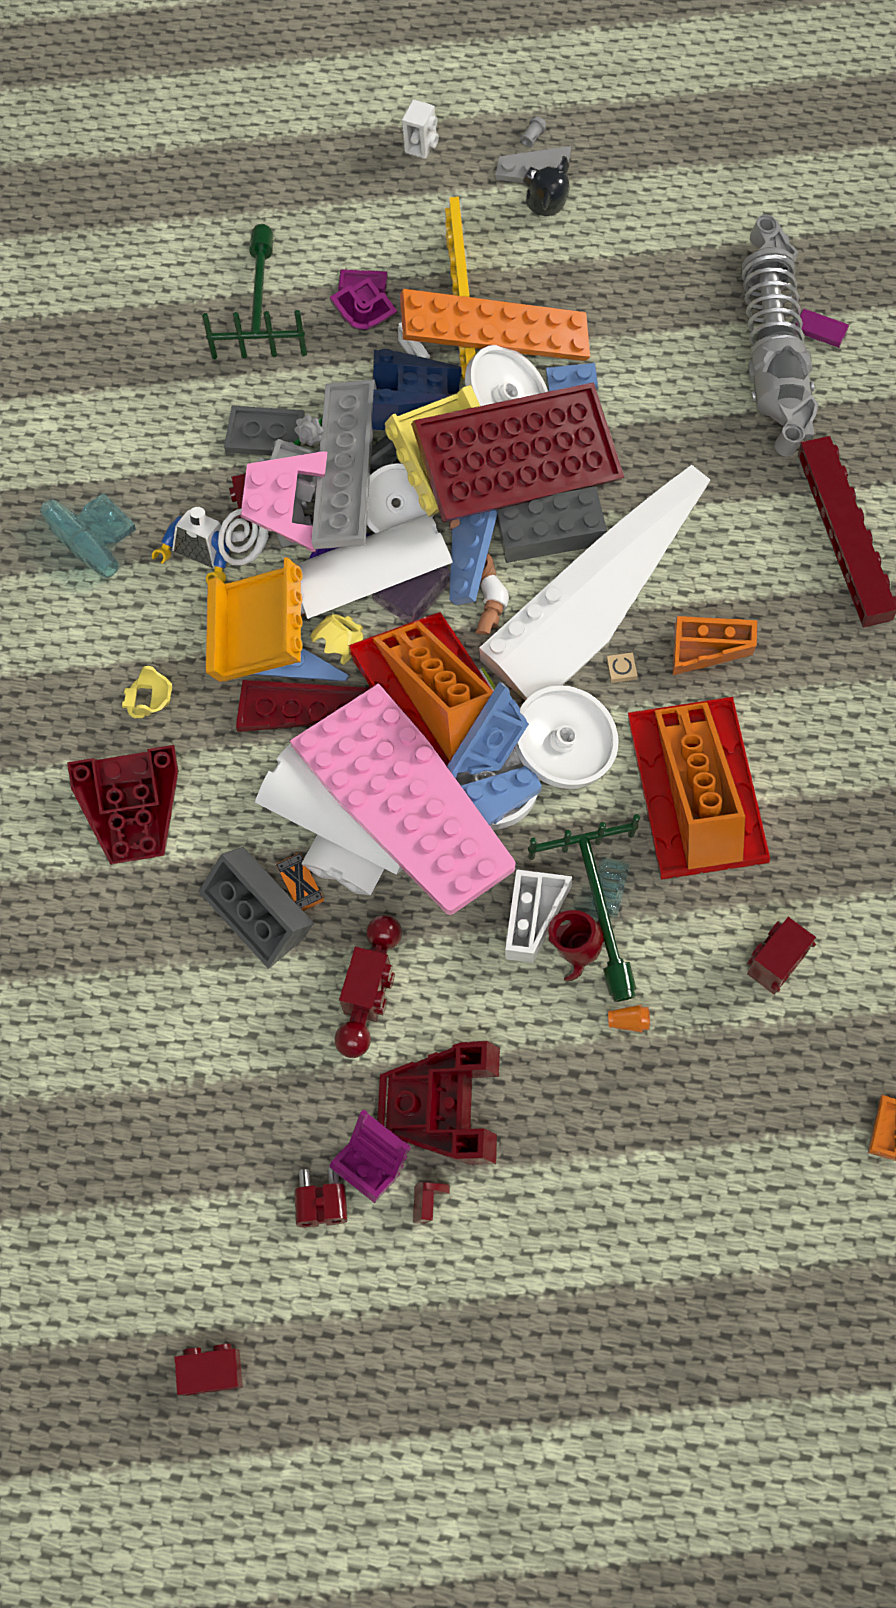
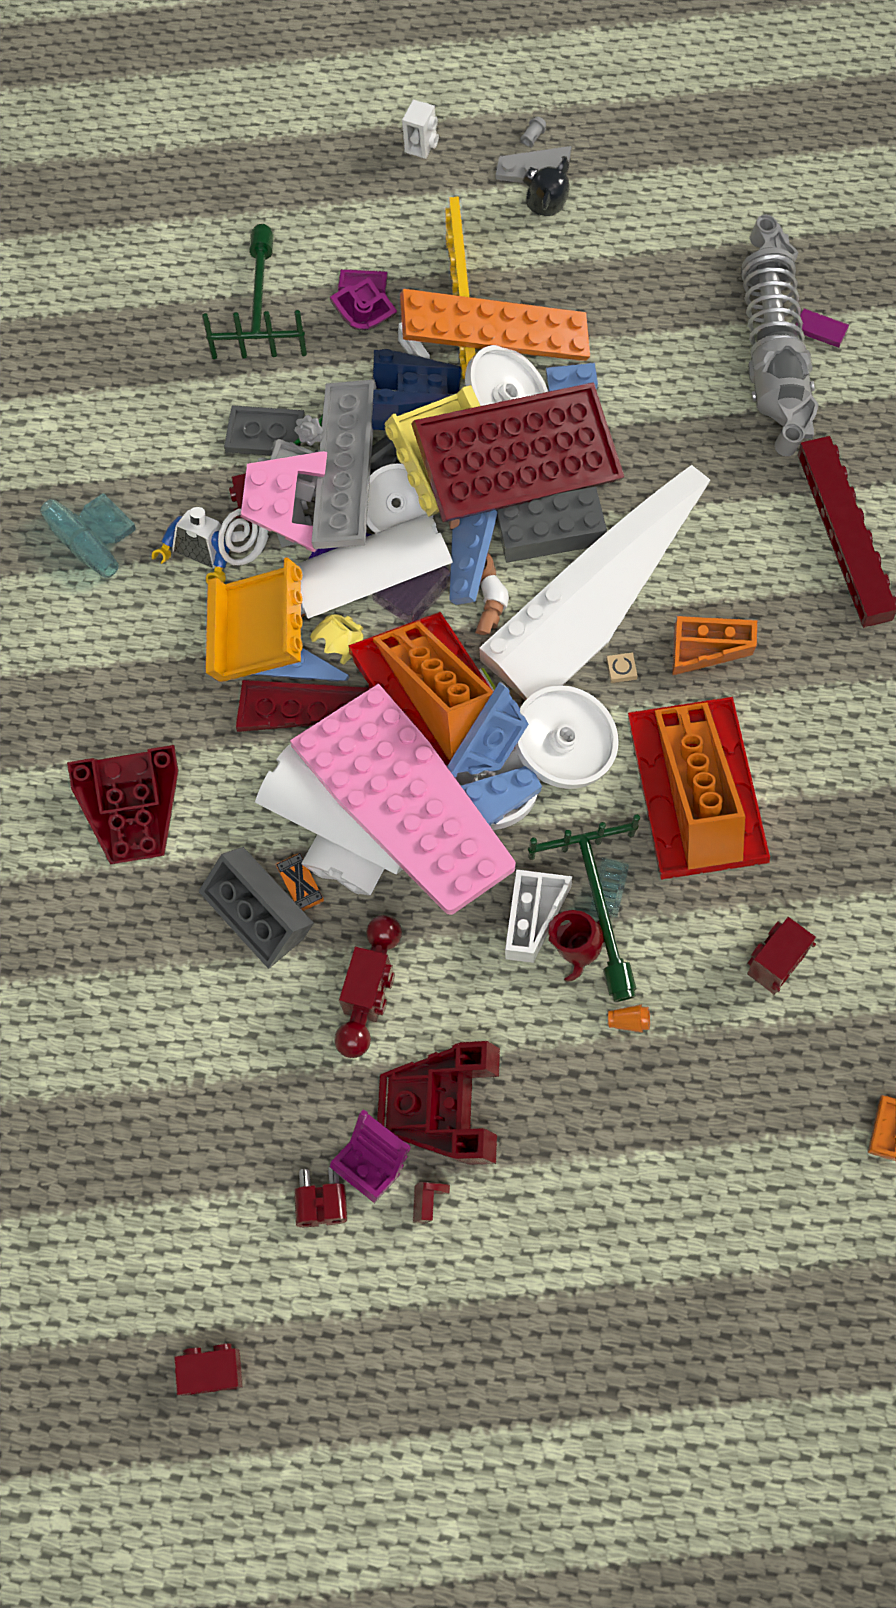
light yellow helmet [122,666,172,718] -> none

